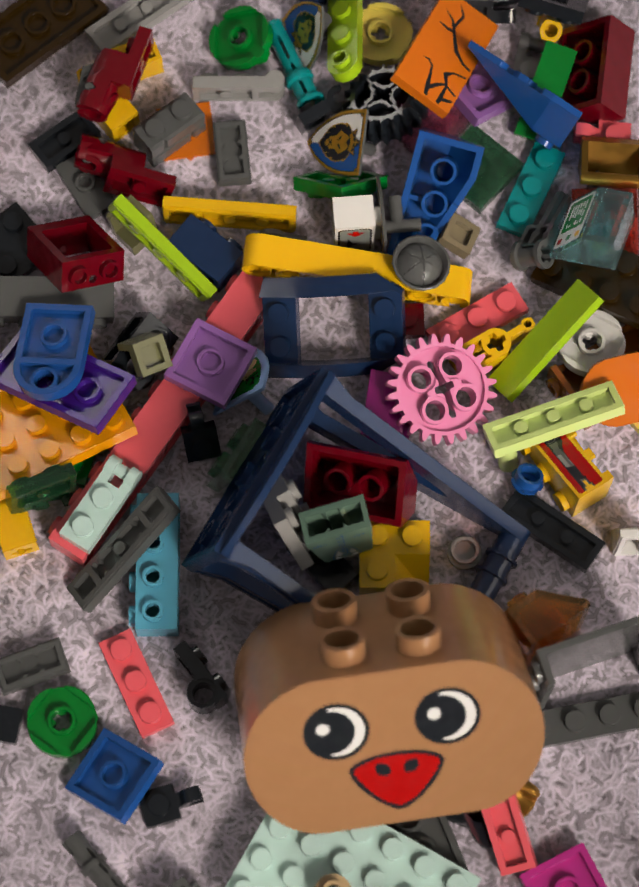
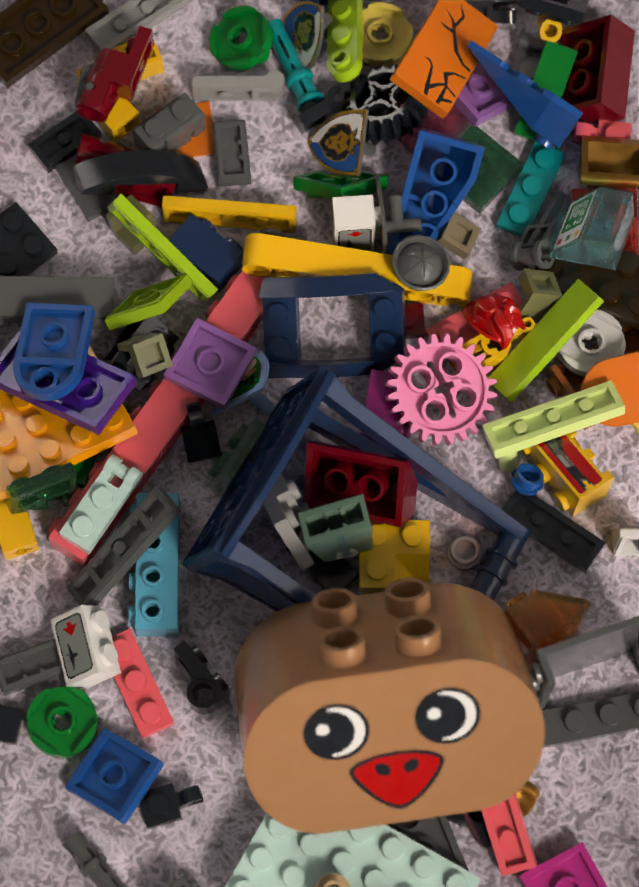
dark red window [27,215,124,293] -> none
none -> white brick [51,605,121,687]
none -> black slope [73,150,208,195]
none -> lime tile [105,274,193,330]
none -> red hat [462,293,526,350]
none -> olive panel [518,268,562,323]

